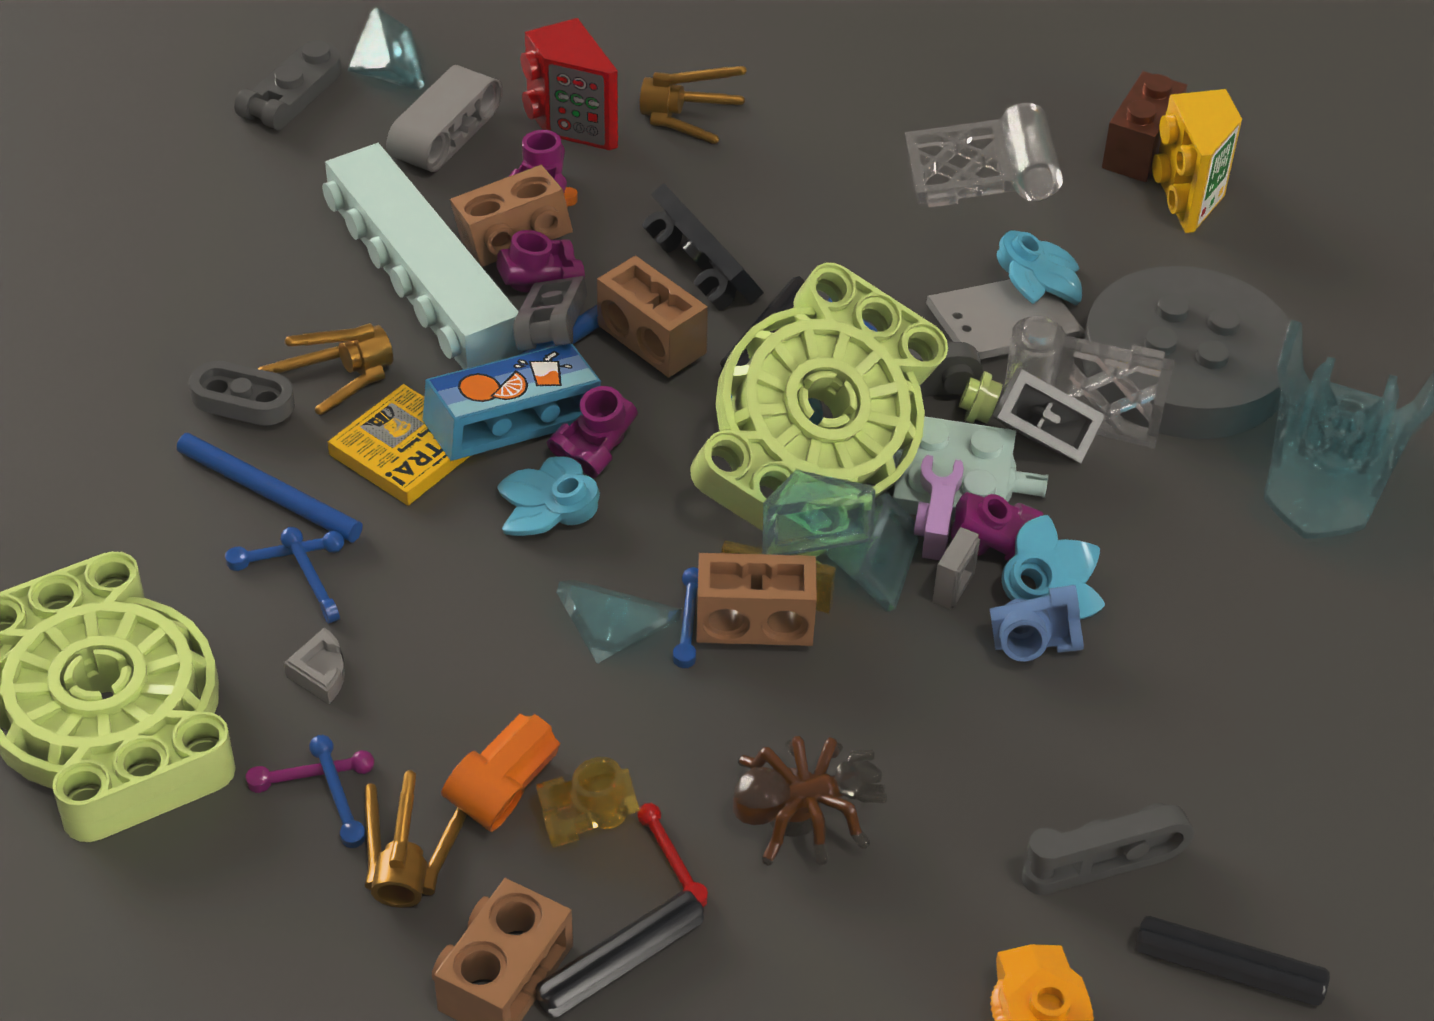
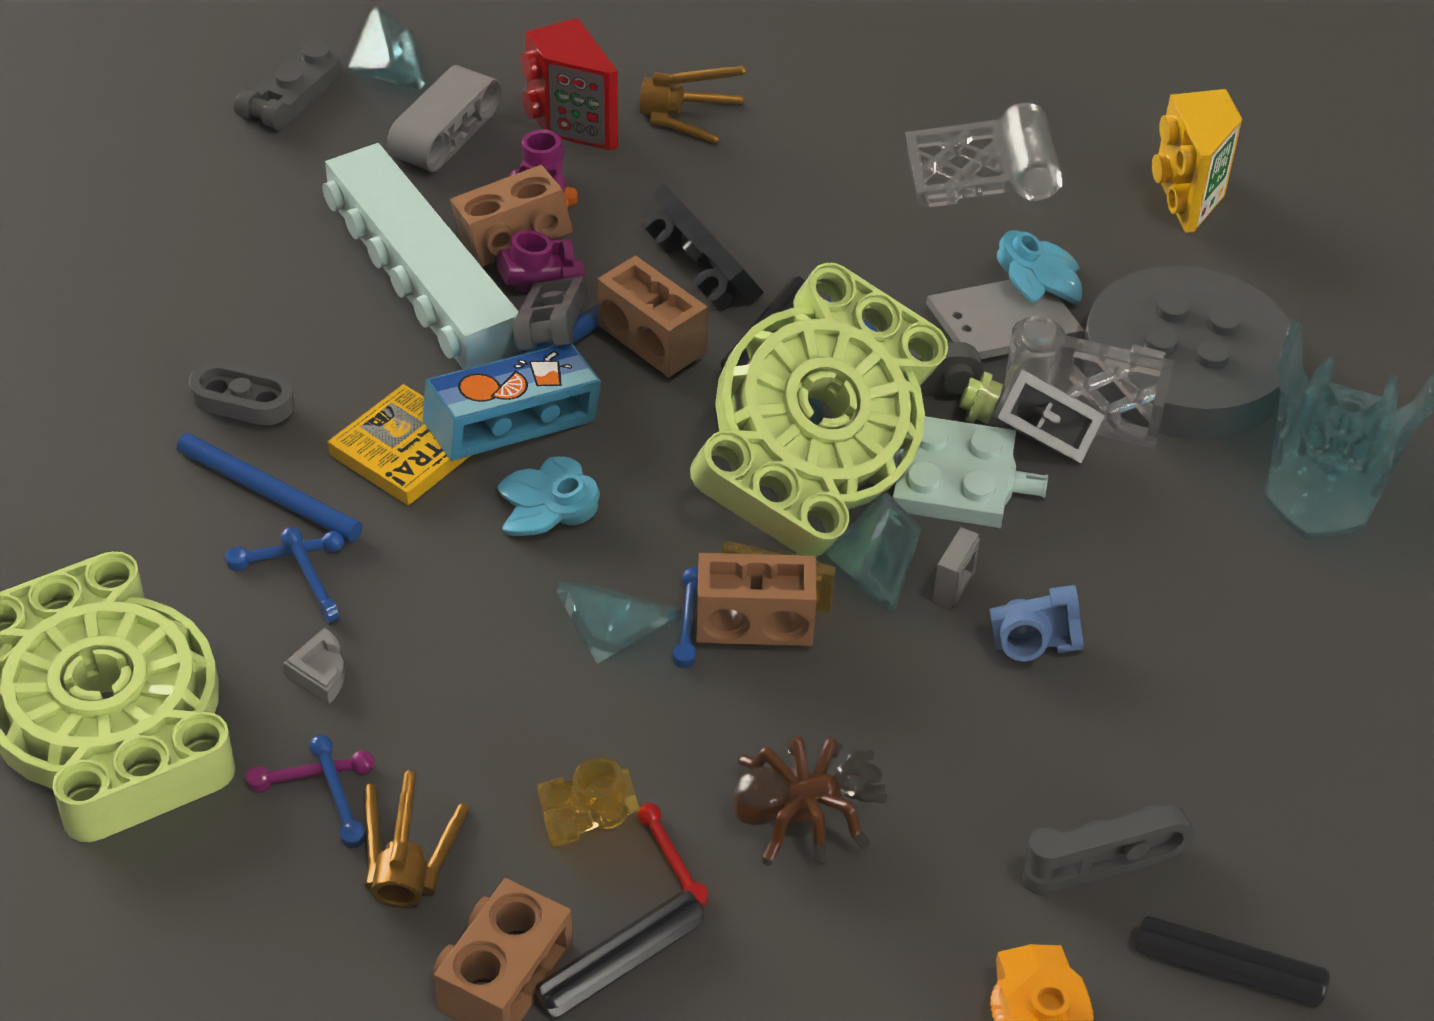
pearl gold plant [258,323,393,415] -> none
orange piece [441,714,561,832] -> none
magenta plate [547,386,638,478] -> none
clear light blue slope [762,470,875,555] -> none
lavender plate [914,455,964,560] -> none
magenta plate [950,492,1044,561] -> none
medium azure plate [1001,515,1105,620] -> none
copper brick [1102,71,1187,182] -> none

